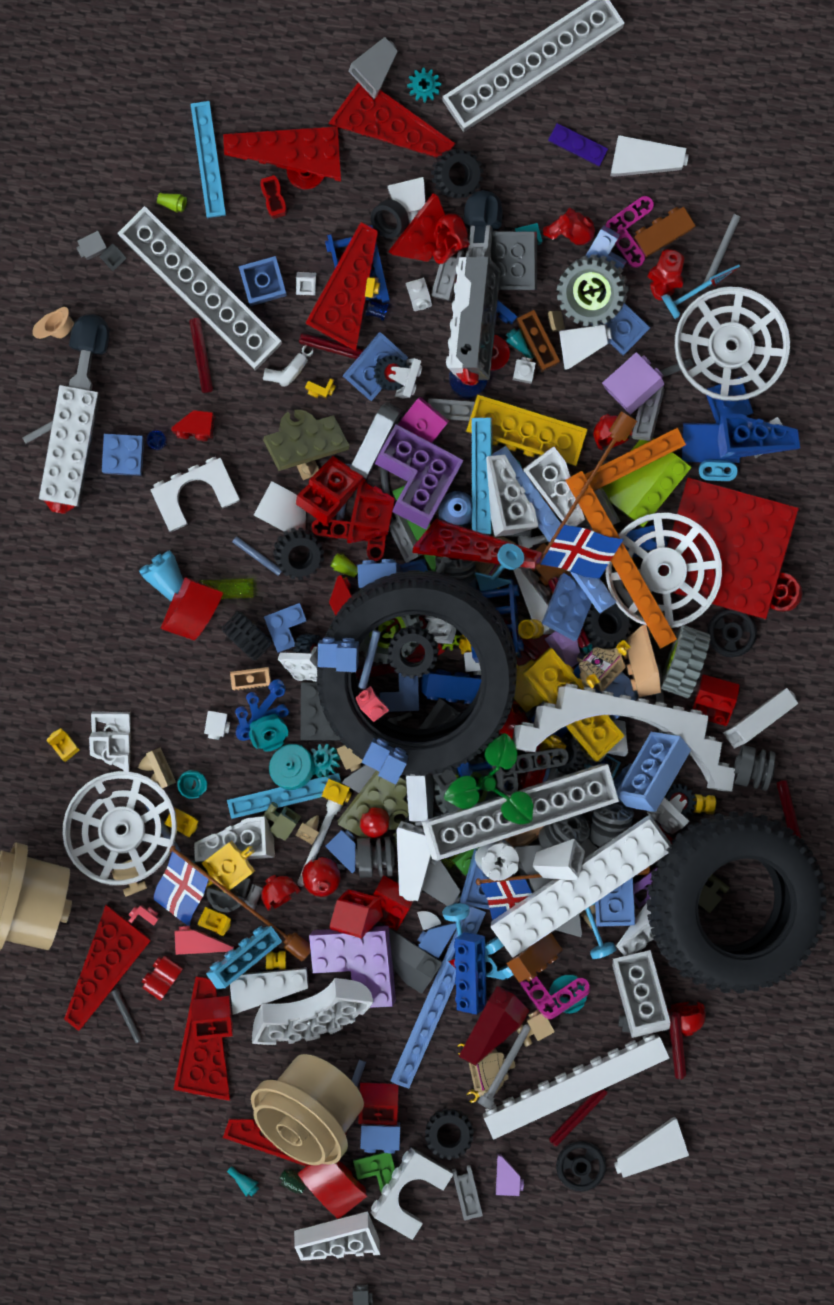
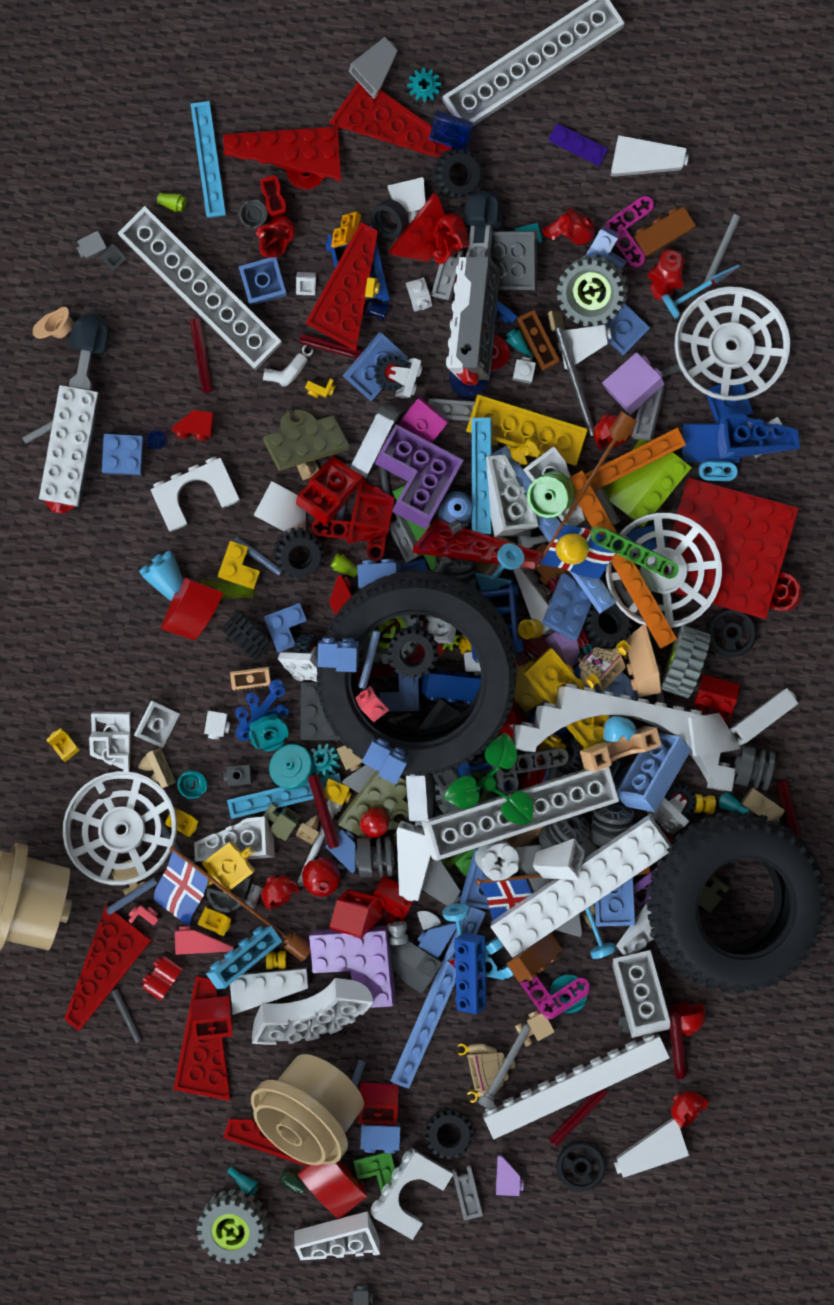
dark red wedge [459,986,529,1066] -> none
none -> sand blue bar [106,877,158,915]
none -> white slope [134,701,180,748]
none -> light grey wheel [197,1189,269,1264]
none -> yellow plate [217,541,260,590]
none -> dark grey brick [223,765,252,786]
none -> dark grey hair [239,200,269,229]
none -> red head [256,215,296,258]
none -> dark red axle [308,774,340,849]
none -> light orange slope [331,212,361,248]
none -> light grey wheel [387,921,408,945]
none -> clear blue plate [429,110,473,151]
none -> dark grey hand [448,519,468,535]
none -> yellow piece [510,438,540,465]
none -> wheel [527,471,575,518]
none -> flat silver bar [555,326,594,436]
none -> yellow hair [555,533,589,565]
none -> light nougat arch [580,726,662,772]
none -> bright green beam [590,525,679,579]
none -> medium azure hair [603,716,637,742]
none -> red cylinder [671,1091,709,1129]
none -> white slope [688,713,741,757]
none -> teal cone [719,792,751,814]
none -> tan brick [741,788,785,822]

